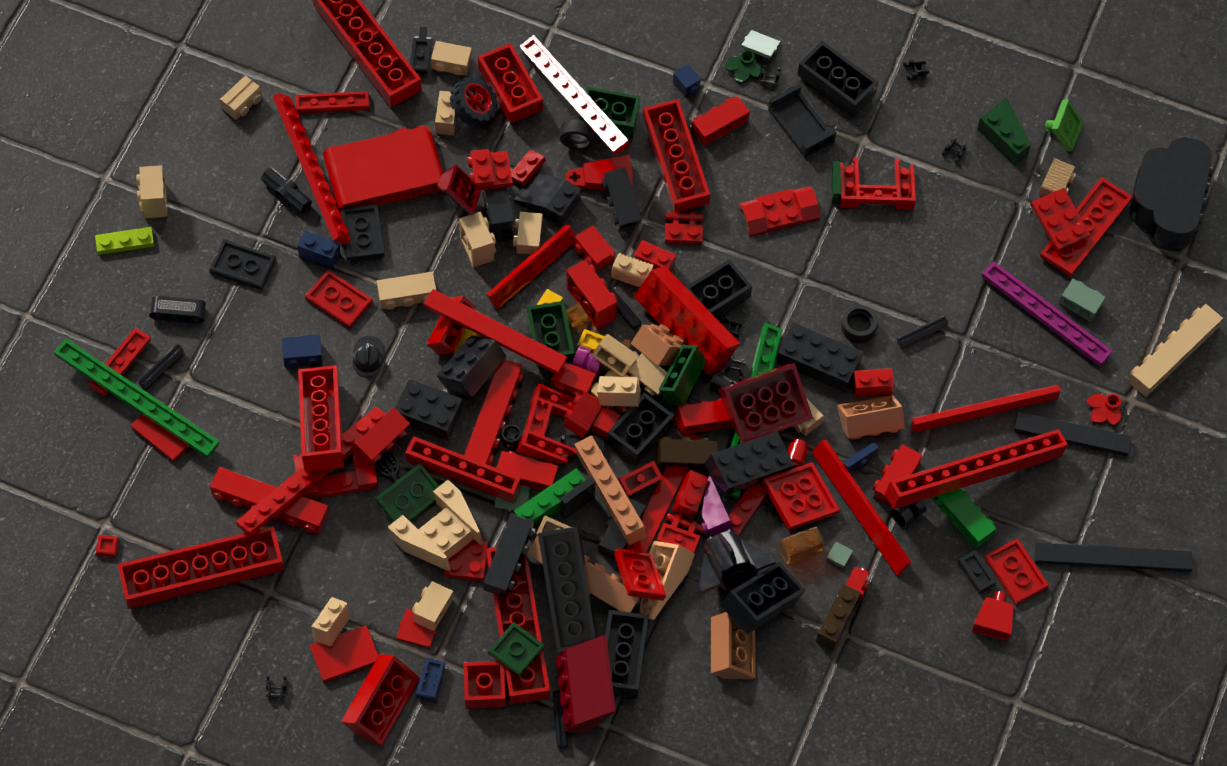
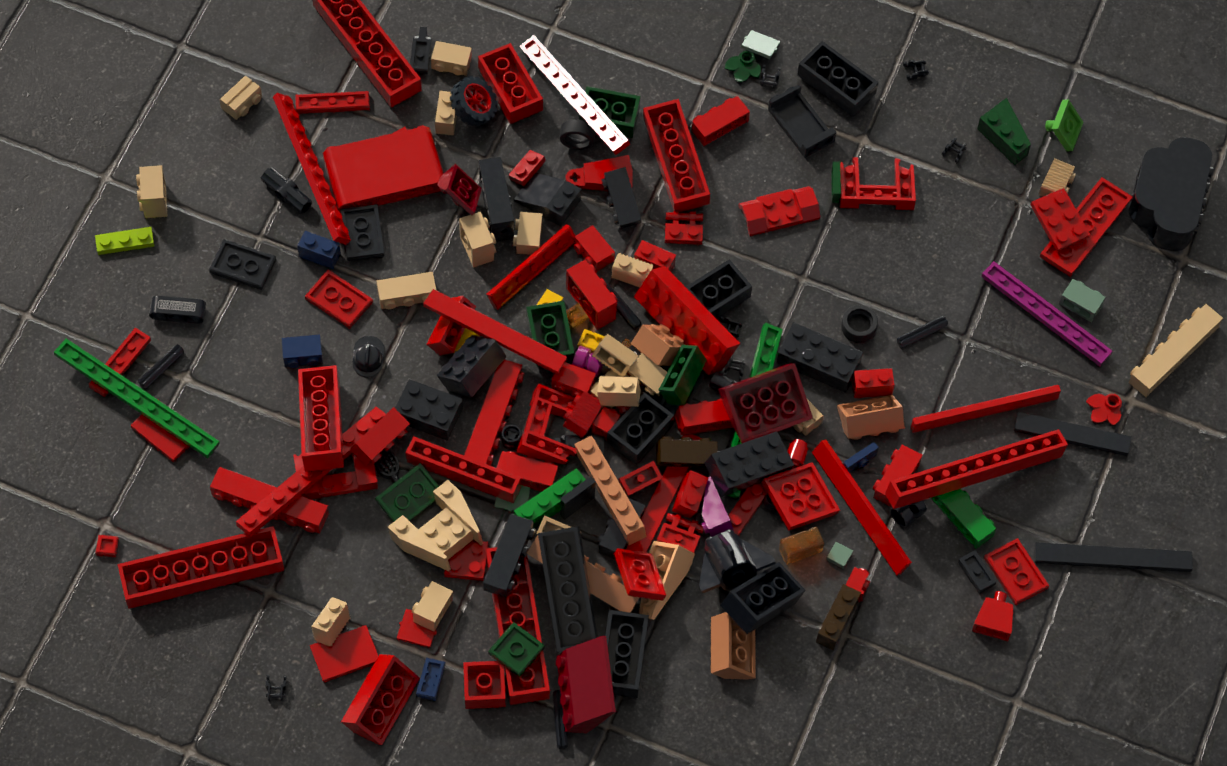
red plate [467,149,513,191] -> none
dark blue brick [673,64,701,98] -> none

